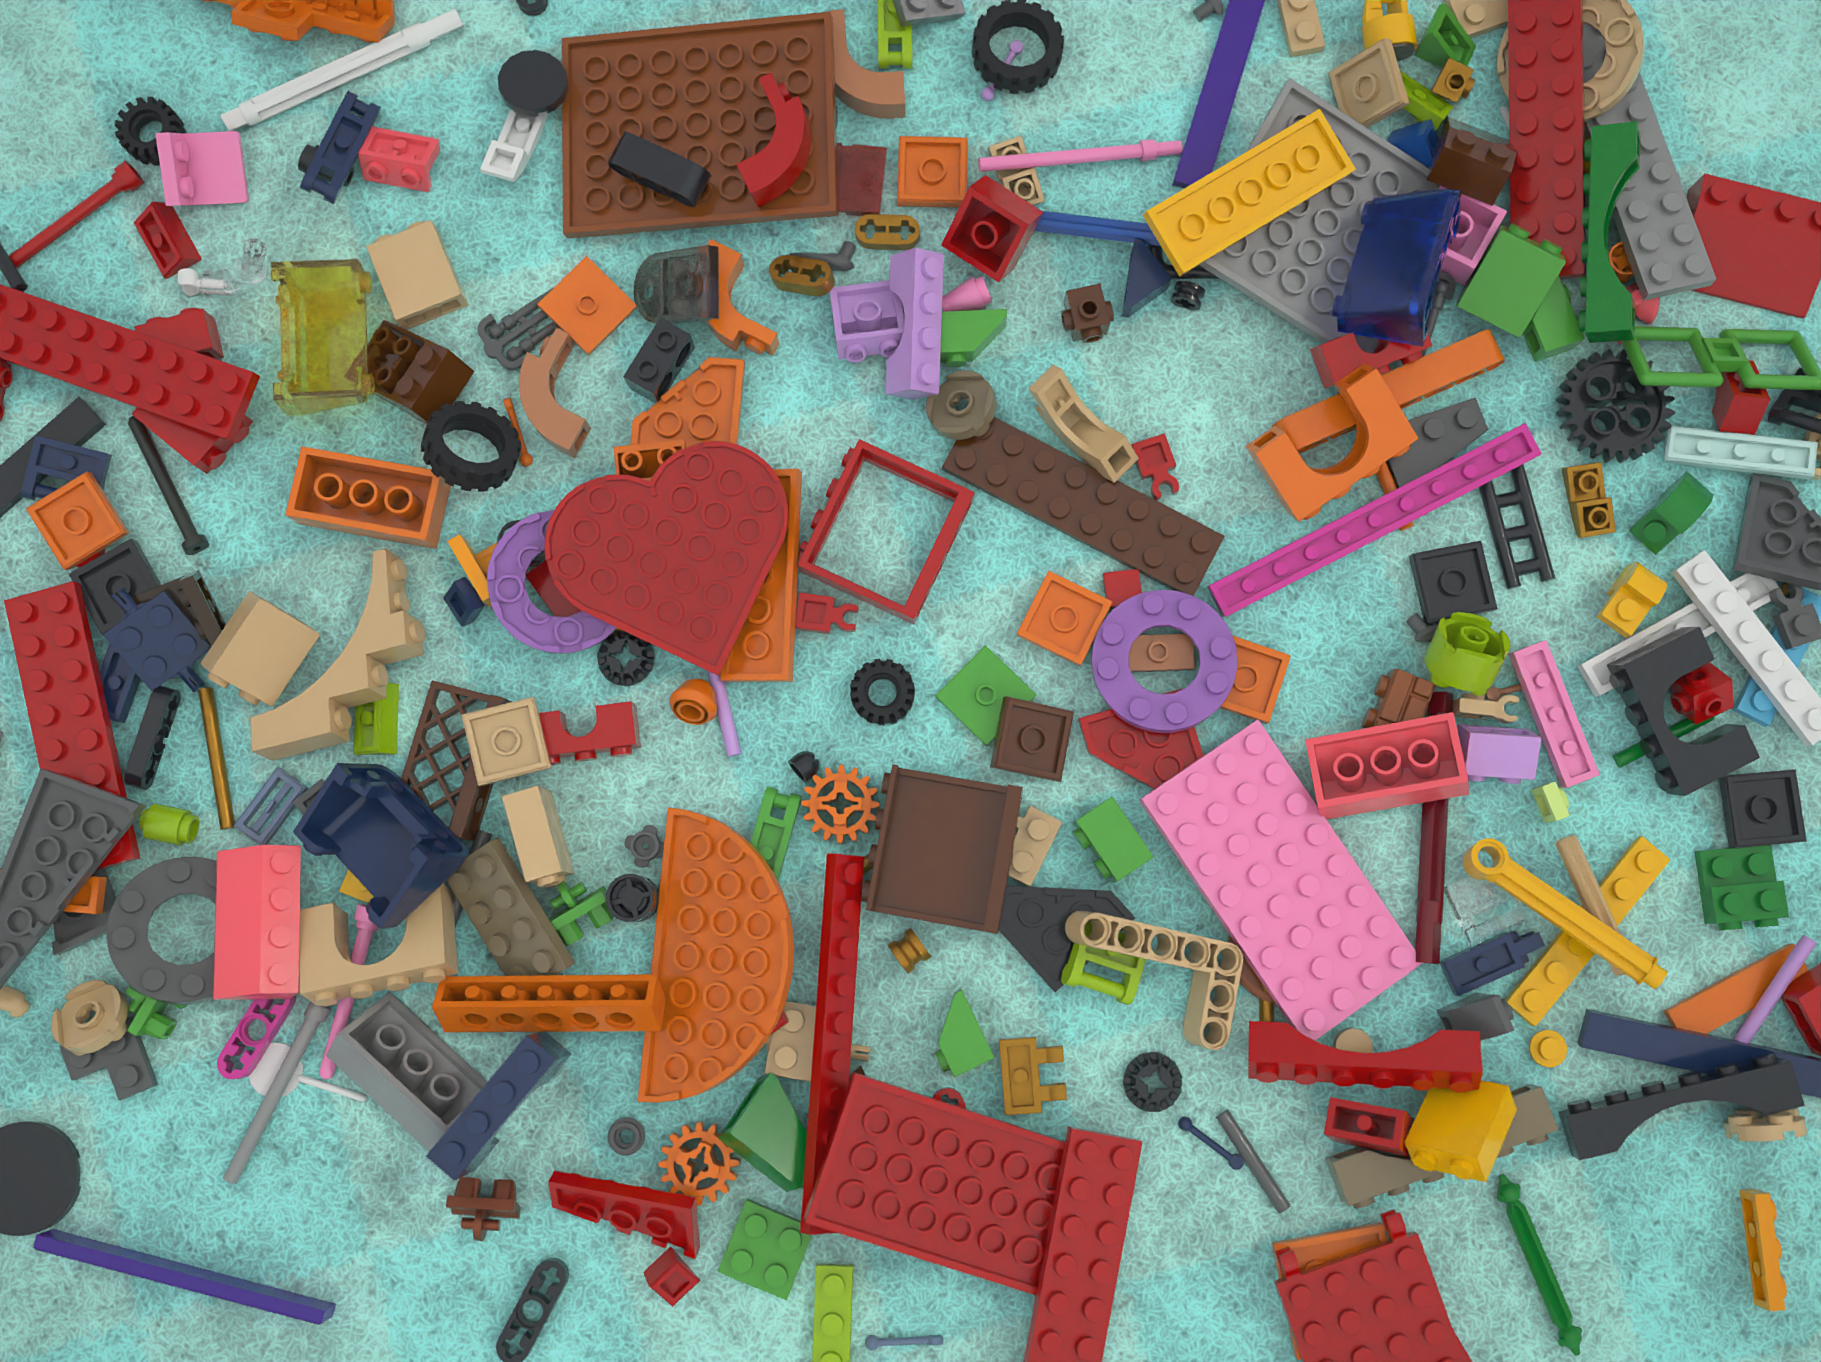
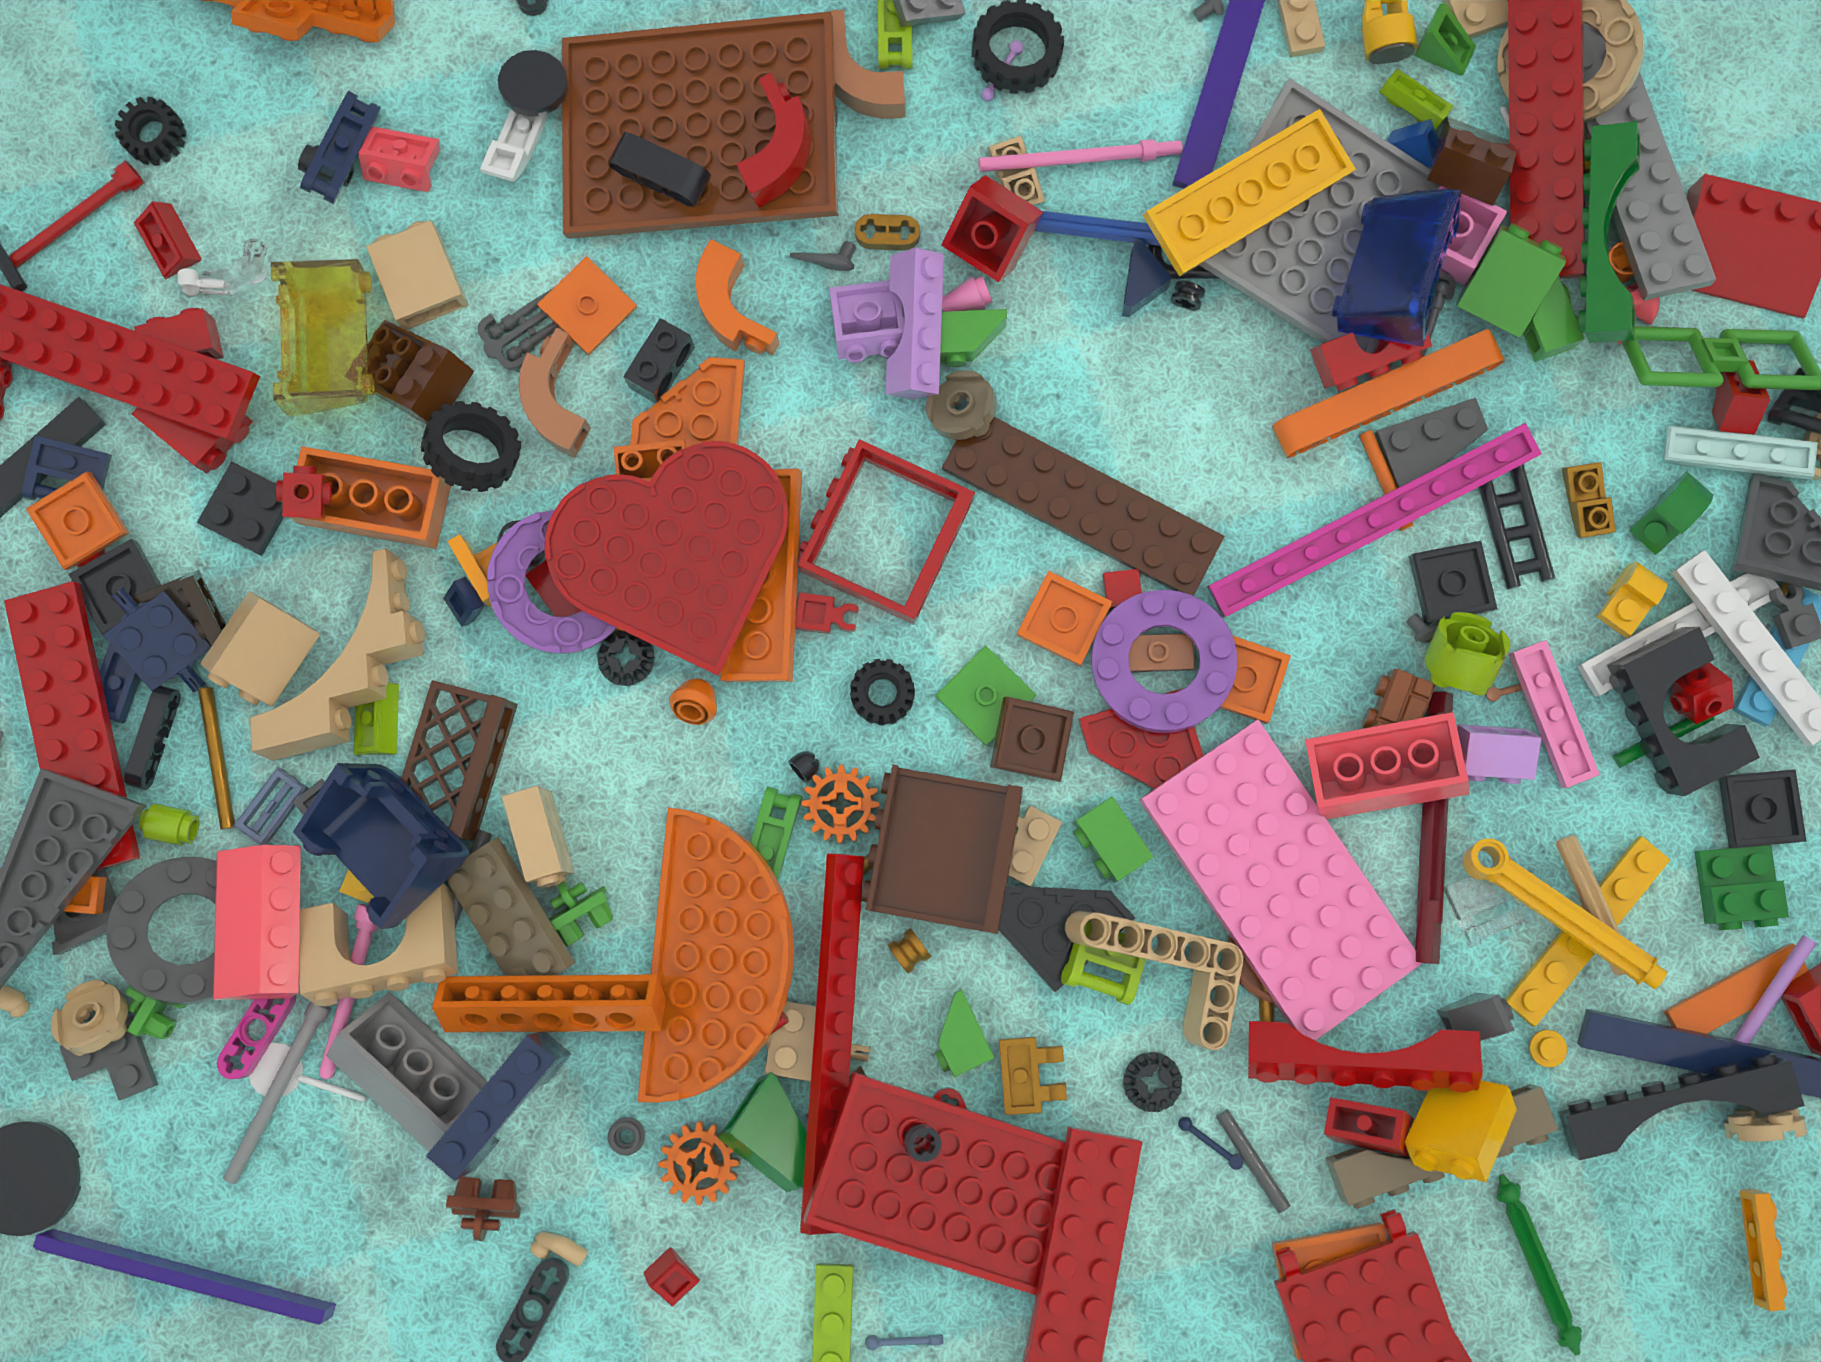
pearl dark grey bar [128,416,209,555] -> none
bright pink bracket [155,131,249,206] -> none
white piece [220,9,464,131] -> none
tan plate [462,697,552,786] -> none
orange hinge [503,397,533,467] -> none
red arch [539,701,641,765] -> none
red wing [548,1171,700,1260] -> none
black wheel [606,874,659,922] -> none
dark grey plate [625,825,664,868] -> none
clear smoke plate [634,245,719,324] -> none
lavender bar [707,671,742,757] -> none
bright green plate [718,1199,812,1300] -> none
pearl gold beam [769,255,835,296] -> none
clear red plate [837,143,887,216] -> none
orange plate [897,136,968,208] -> none
tan arch [1029,365,1139,483] -> none
reddish brown brick [1061,283,1114,343] -> none
red plate [1131,433,1179,501] -> none
orange arch [1245,363,1419,522] -> none
tan plate [1328,38,1410,128] -> none
tan tile [1333,1028,1373,1053] -> none
pearl gold plate [1431,58,1476,103] -> none
dark blue hinge [1440,930,1545,996] -> none
tan plate [1452,693,1519,724] -> none
yellowish green plate [1531,782,1570,823] -> none
black gear [1555,349,1675,463] -> none
none -> black plate [196,461,284,556]
none -> red brick [276,466,332,519]
none -> tan arm [530,1231,588,1267]
none -> black bush [904,1124,941,1162]

